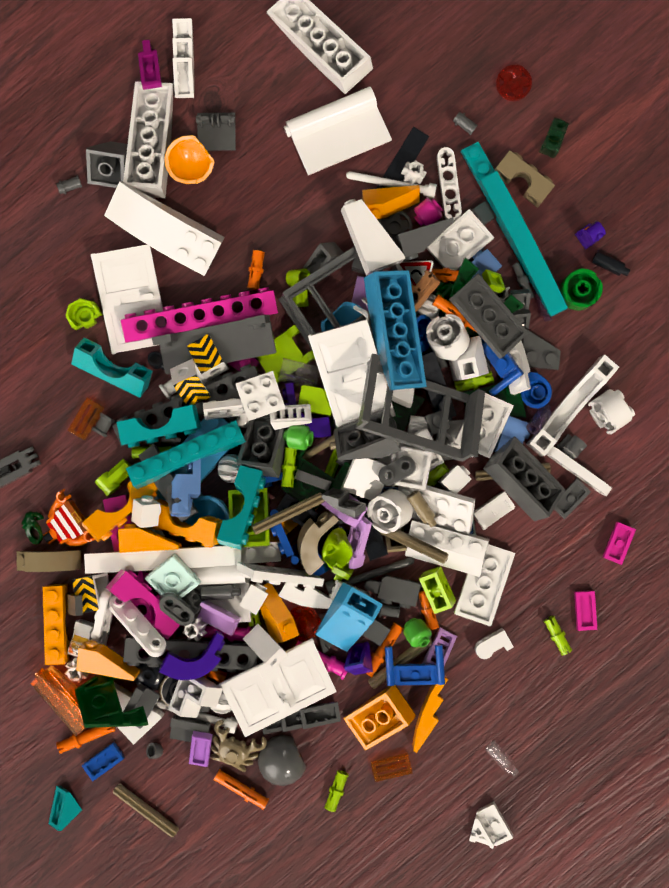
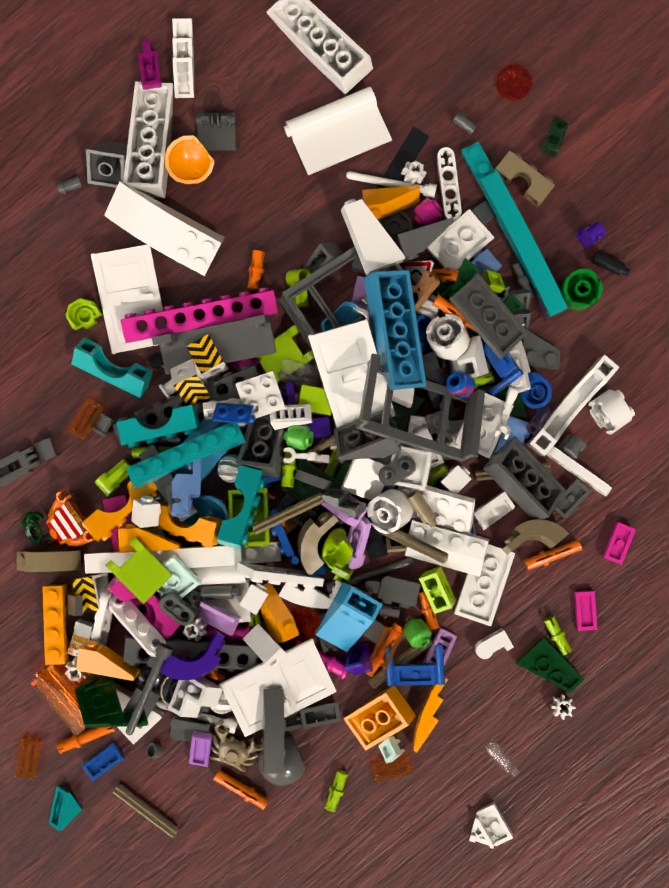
none -> clear orange tile [15,737,42,780]
none -> dark grey slope [35,437,59,462]
none -> lime flag [105,537,172,604]
none -> dark grey piece [126,643,173,736]
none -> blue hinge [212,403,256,424]
none -> dark grey slope [262,688,284,774]
none -> white piece [283,447,330,464]
none -> clear orange tile [369,625,403,670]
none -> light aqua tile [378,736,405,764]
none -> blue head [446,370,475,398]
none -> white piece [494,387,518,440]
none -> dark tan arch [502,519,569,555]
none -> dark green wing [515,637,584,693]
none -> orange pin [524,539,582,571]
none -> white gear [550,694,576,720]

